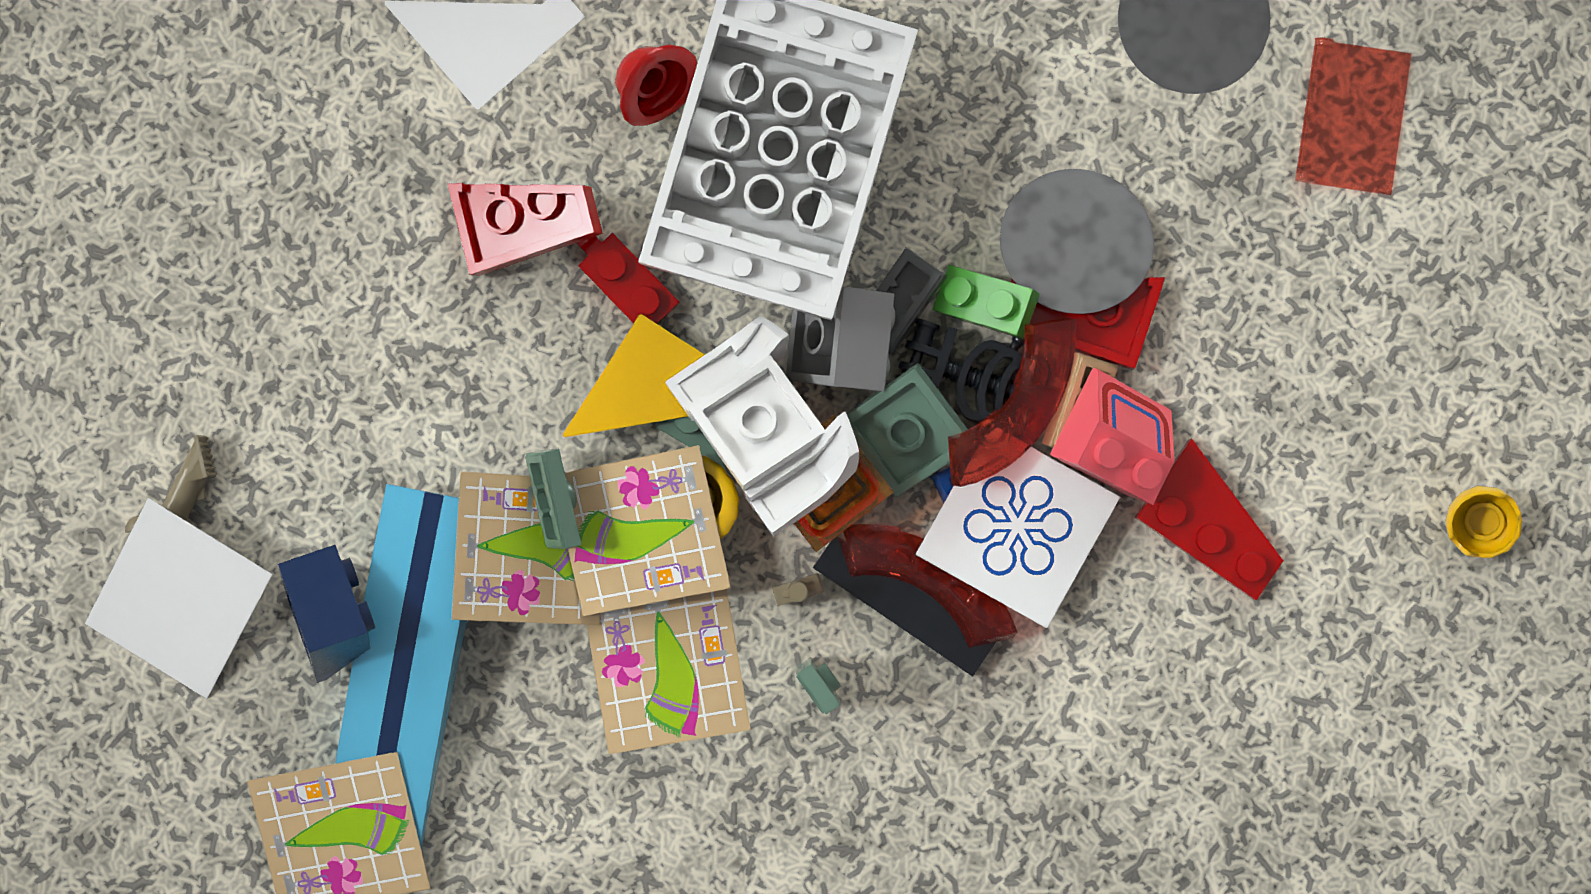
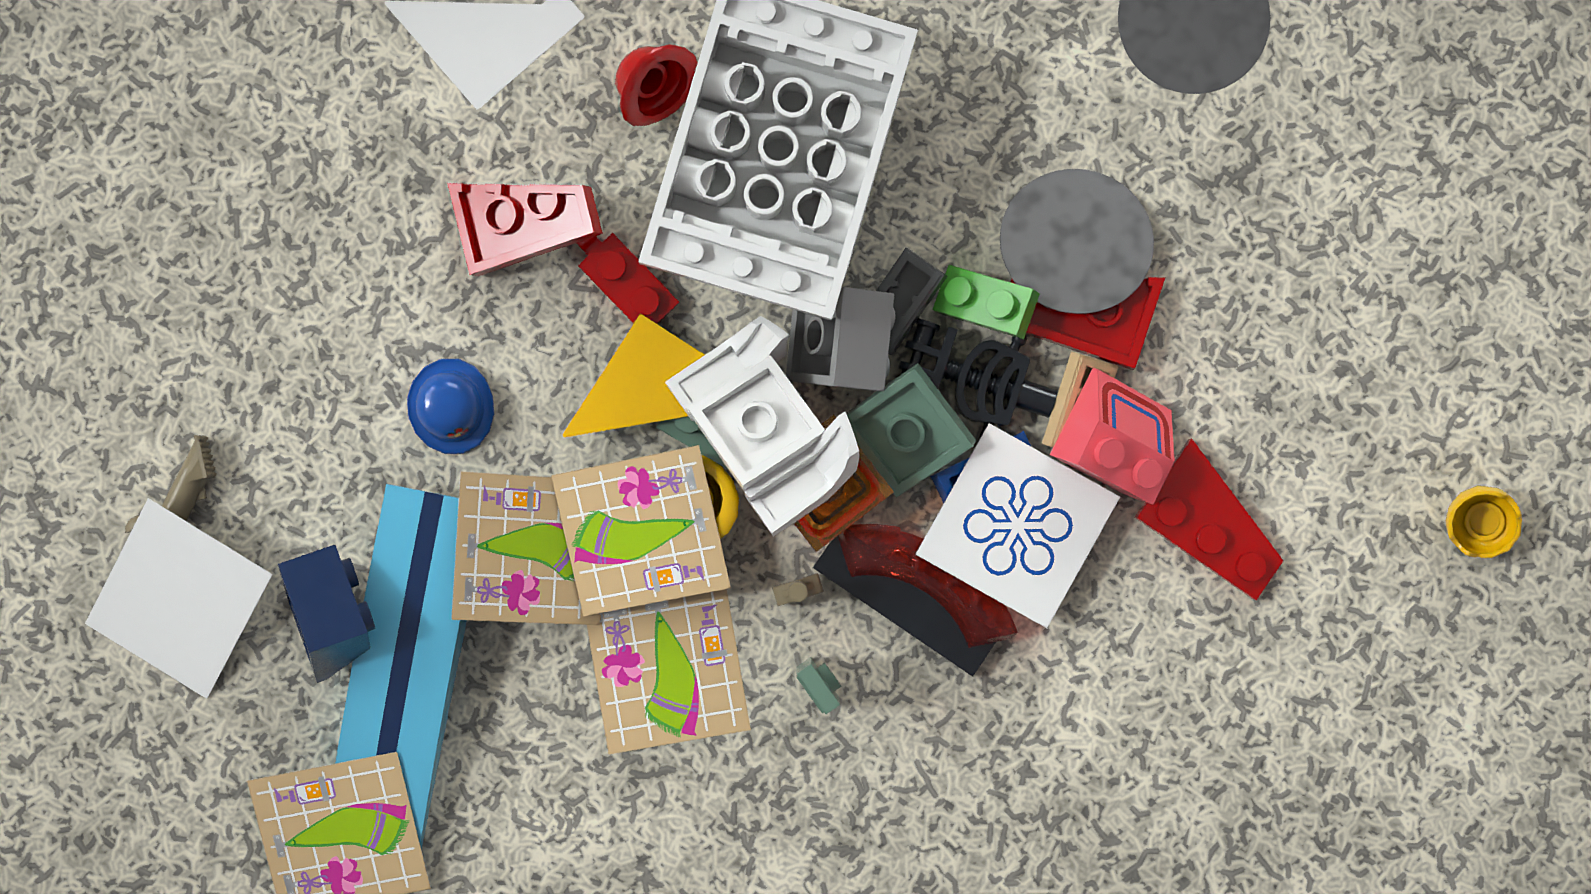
sand green plate [525,448,581,549] -> none
clear red tile [948,317,1076,487] -> none
clear red piece [1295,37,1411,195] -> none
none -> blue hat [407,359,494,454]

